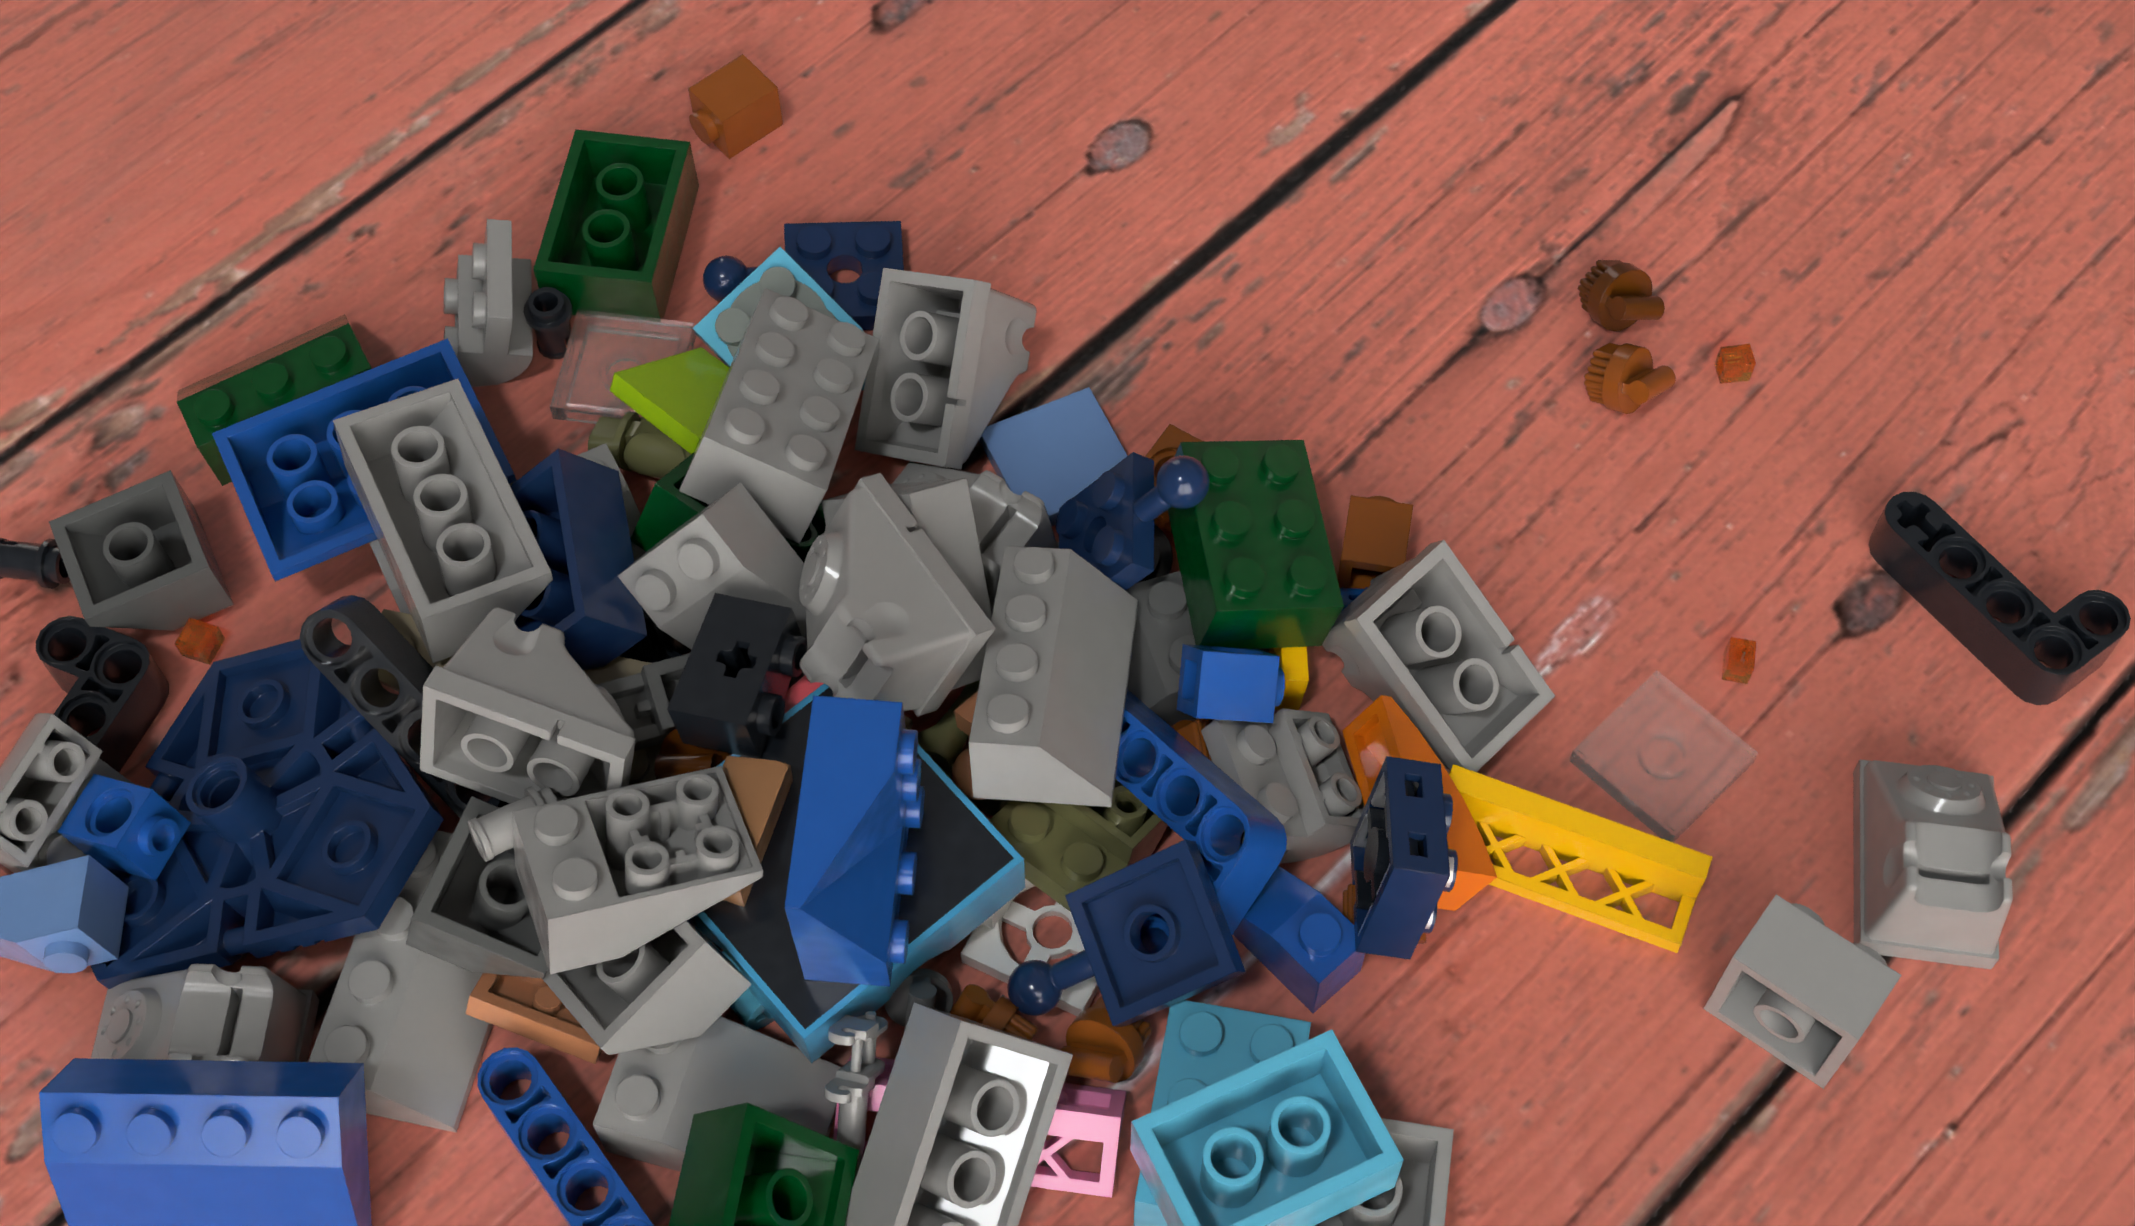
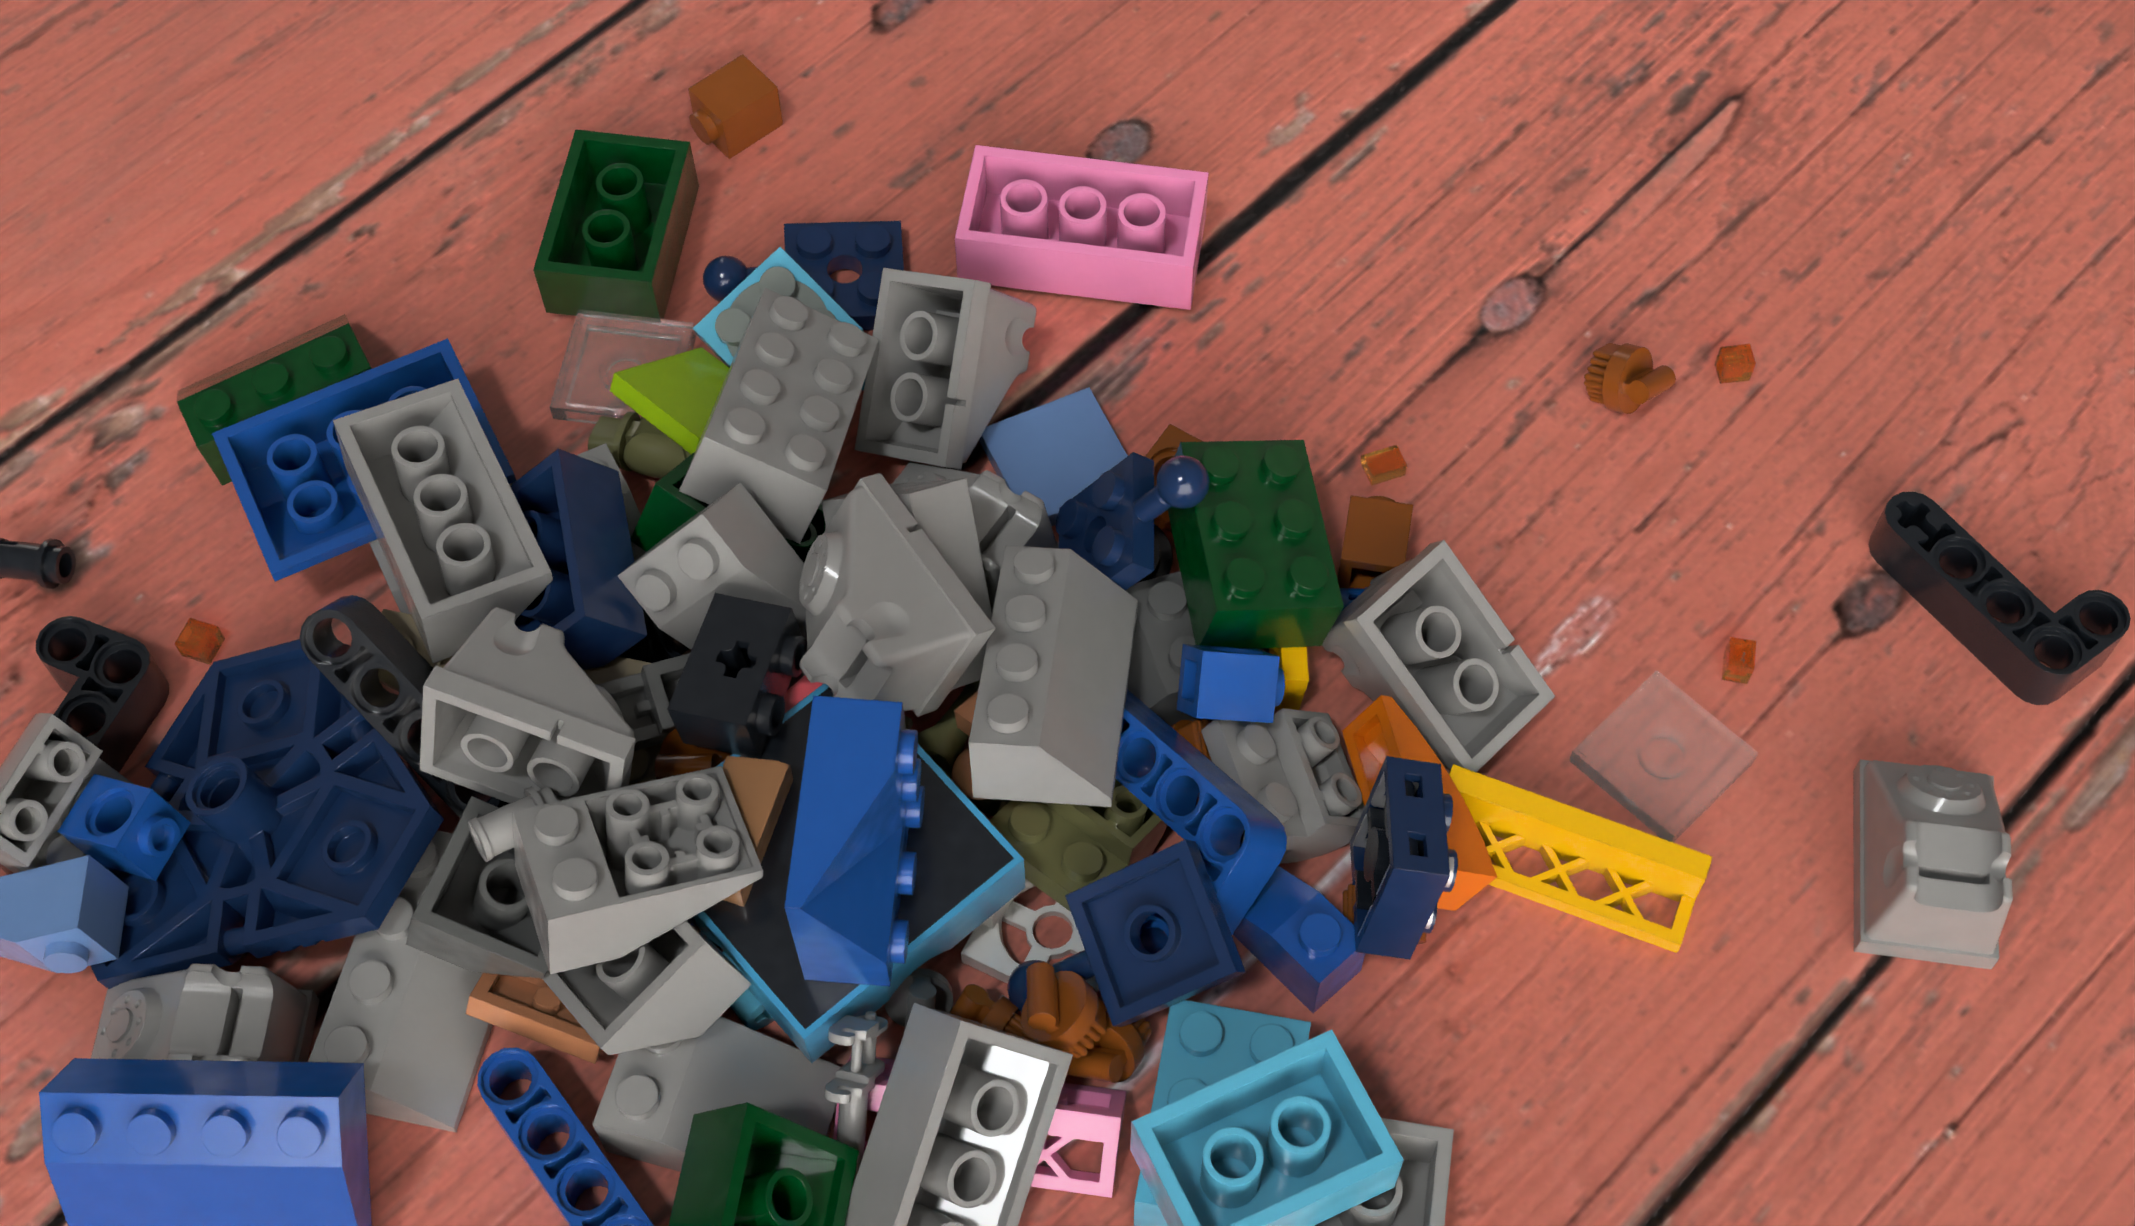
dark grey slope [49,470,234,631] -> none
light grey brick [443,219,533,387] -> none
black pin [523,287,576,359] -> none
reddish brown piece [1578,260,1665,331] -> none
light grey brick [1704,894,1902,1089] -> none
none -> bright pink brick [955,145,1209,310]
none -> dark orange piece [1021,962,1107,1059]
none -> clear orange piece [1361,445,1407,486]

